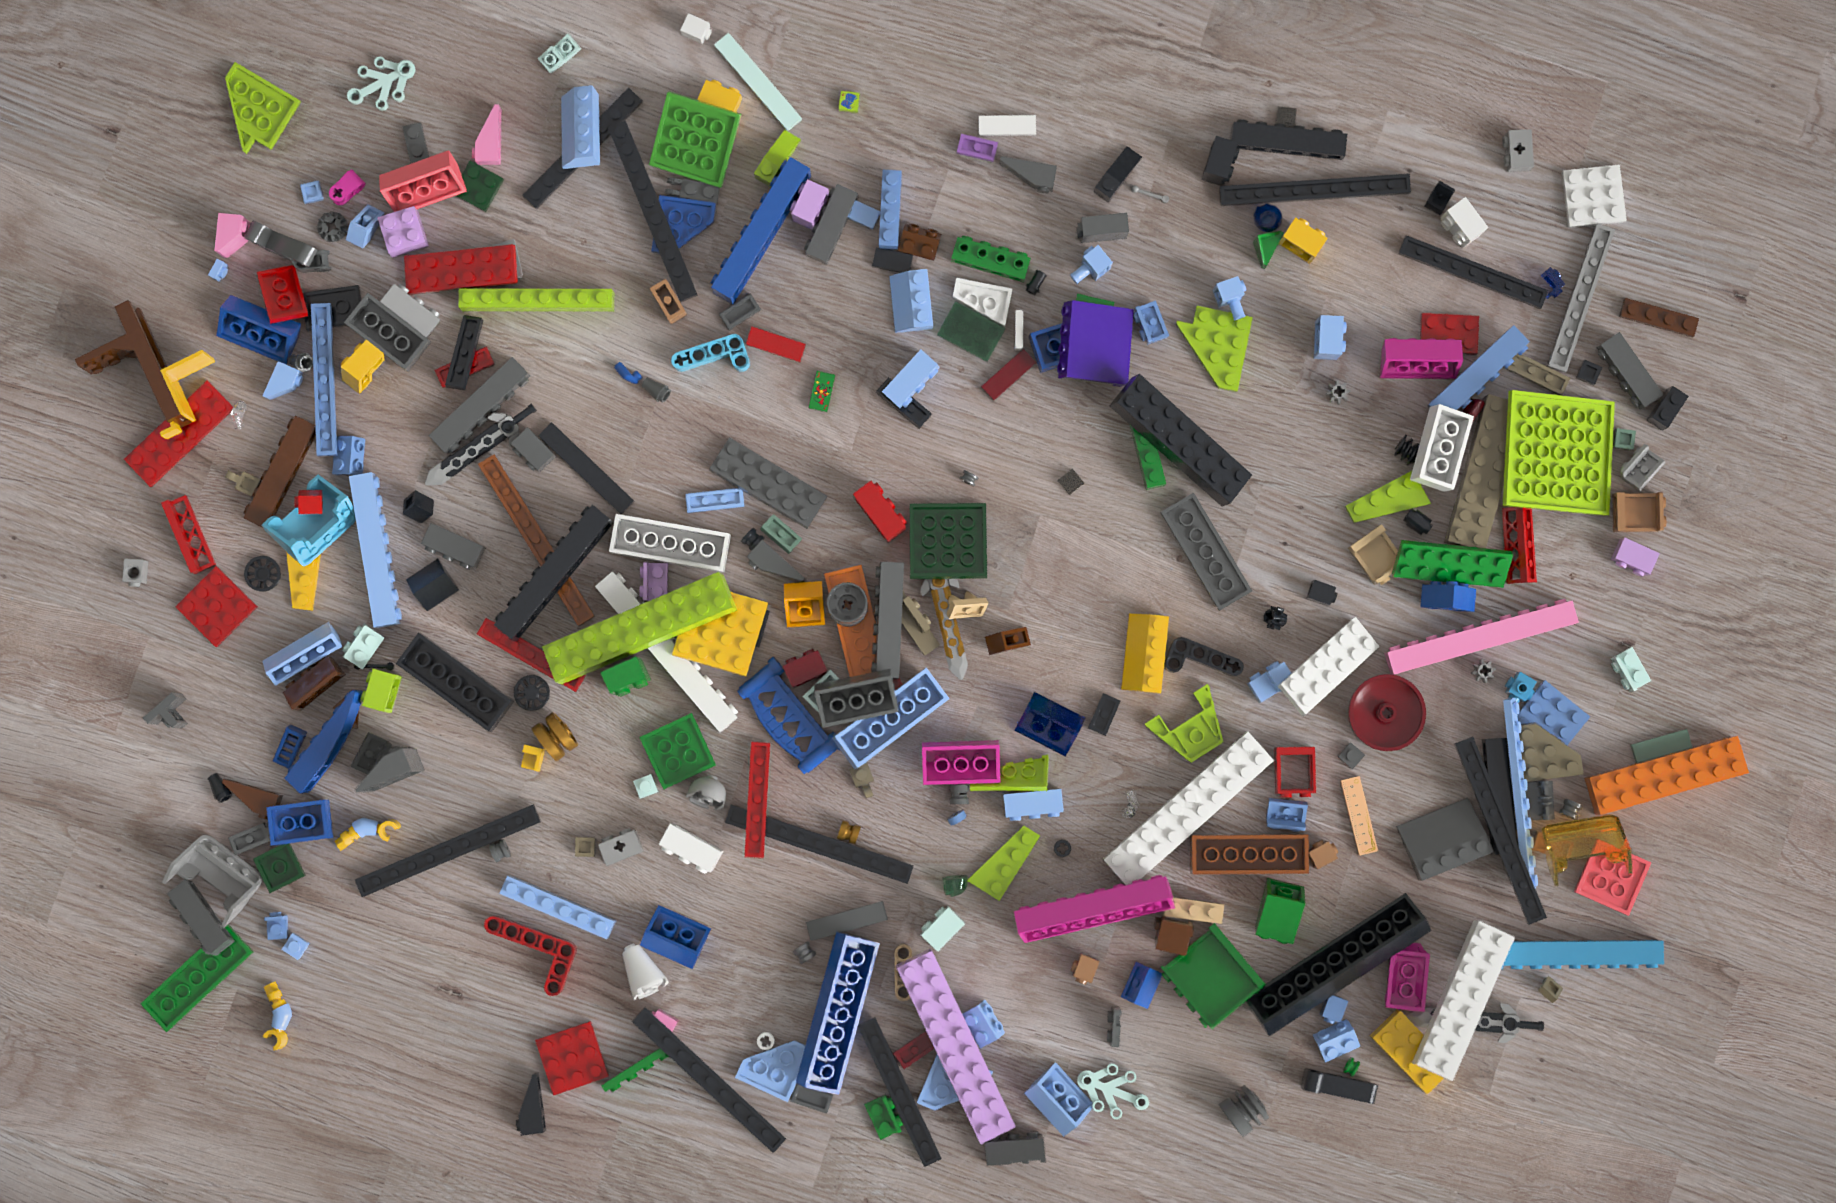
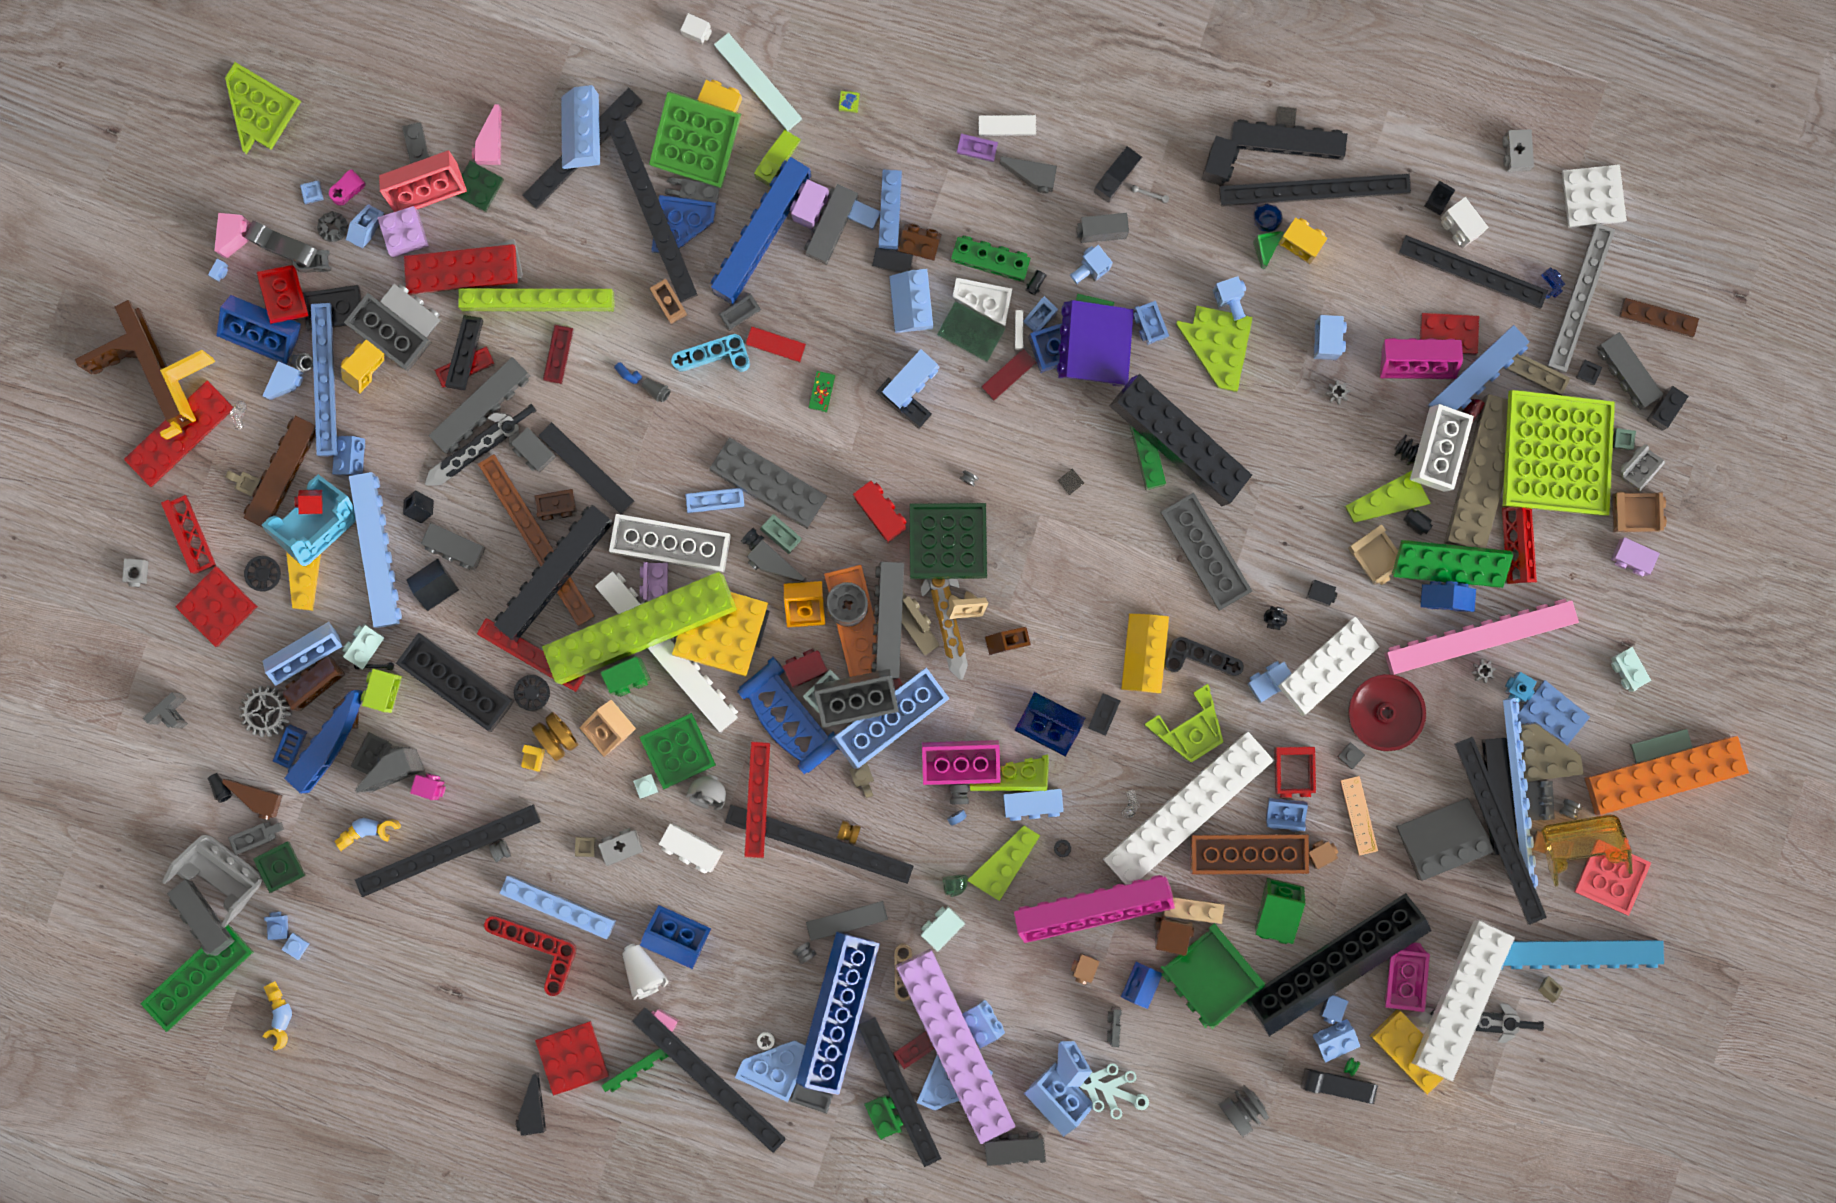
blue slope [266,799,334,846] -> none
light aqua plant [347,57,415,111] -> none
light aqua slope [538,34,581,73] -> none
none -> light grey gear [239,685,292,737]
none -> dark pink brick [410,773,446,800]
none -> reddish brown bracket [534,489,577,521]
none -> dark red tile [543,325,574,385]
none -> light nougat slope [580,700,636,757]
none -> light blue slope [1023,296,1058,332]
none -> light blue slope [1057,1041,1092,1087]

